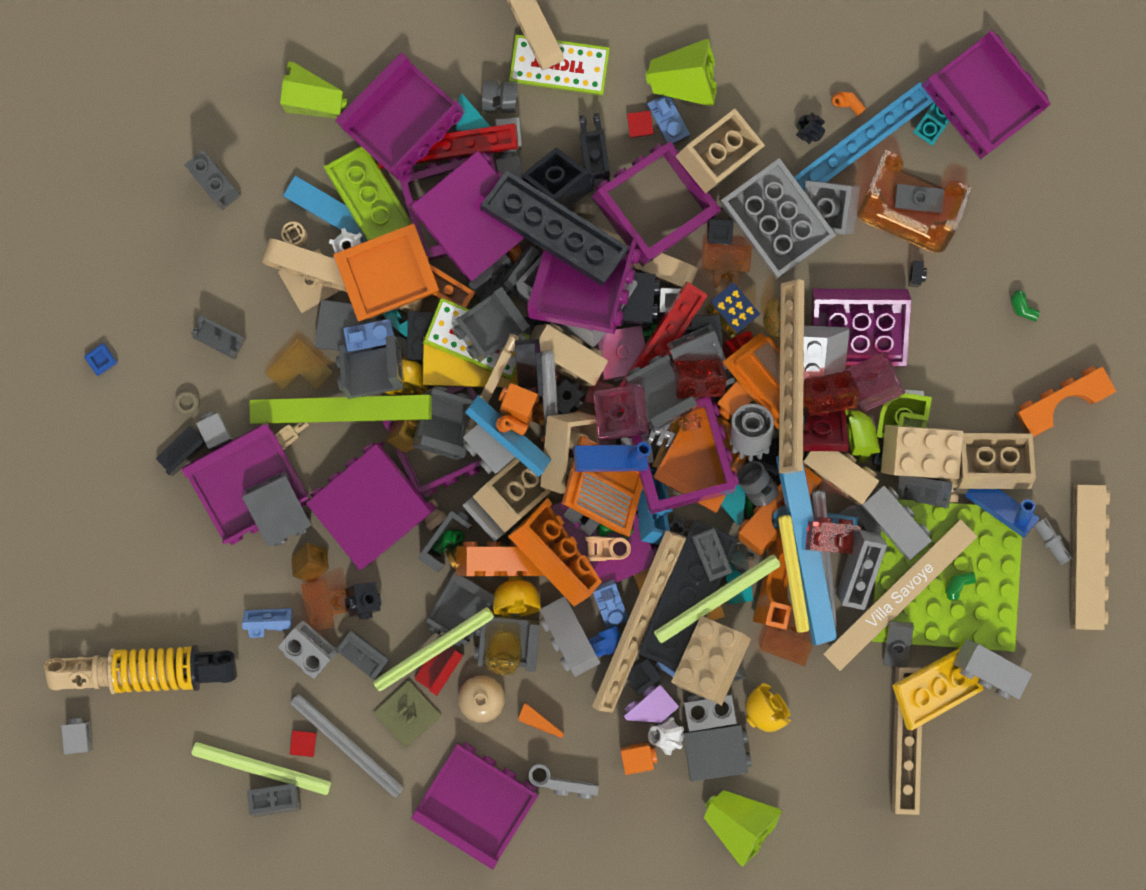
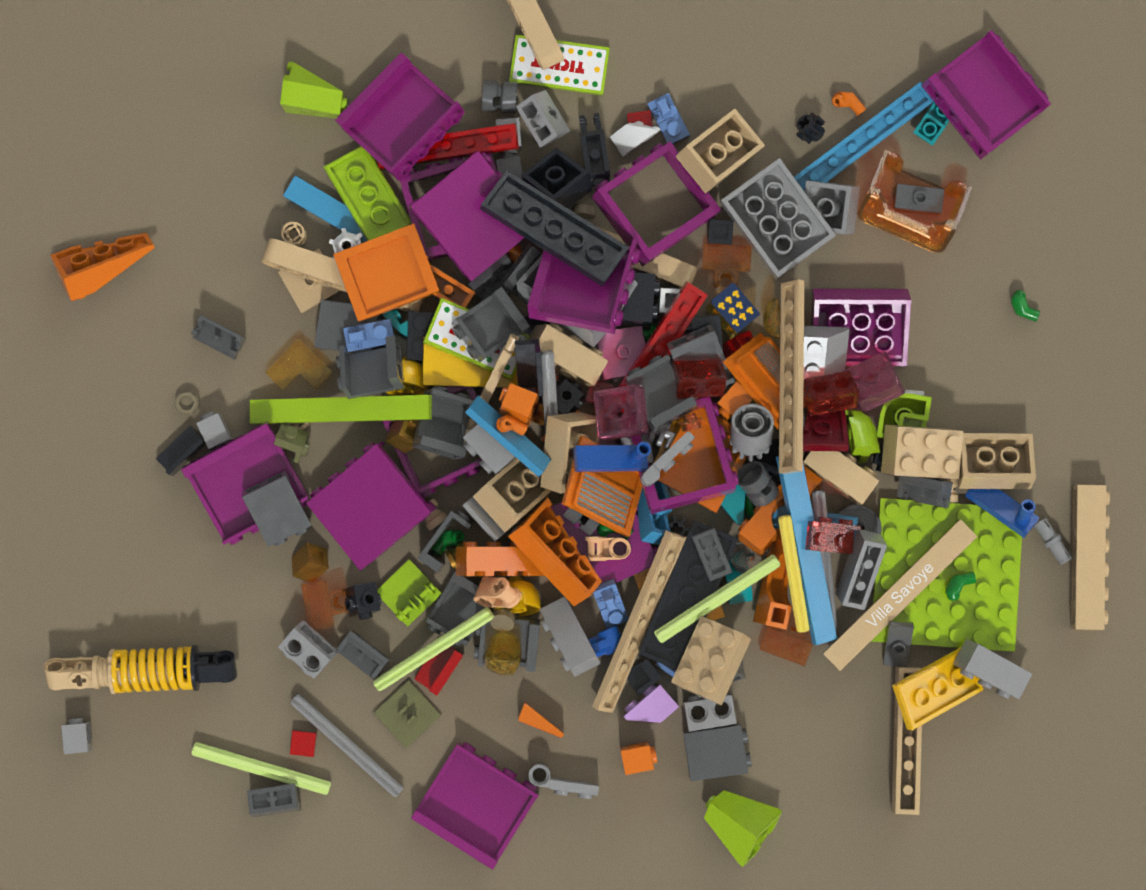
blue tile [84,343,118,376] -> none
dark grey panel [184,150,241,210] -> none
medium blue hinge [242,608,293,638] -> none
teal slope [456,94,491,132] -> none
tan cylinder [458,675,505,723] -> none
lime slope [645,39,717,106] -> none
white rock [648,717,684,755] -> none
yellow cylinder [745,683,791,732] -> none
light grey brick [860,486,932,560] -> none
black plate [909,260,927,288] -> none
orange arch [1014,365,1117,437] -> none
none -> orange wedge [50,233,155,301]
none -> olive bracket [274,423,310,463]
none -> lime hinge [377,559,442,627]
none -> light nougat piece [473,576,521,608]
none -> dark tan tile [490,609,515,632]
none -> light grey brick [516,90,570,148]
none -> white slope [610,121,661,157]
none -> light grey hinge [640,431,695,487]

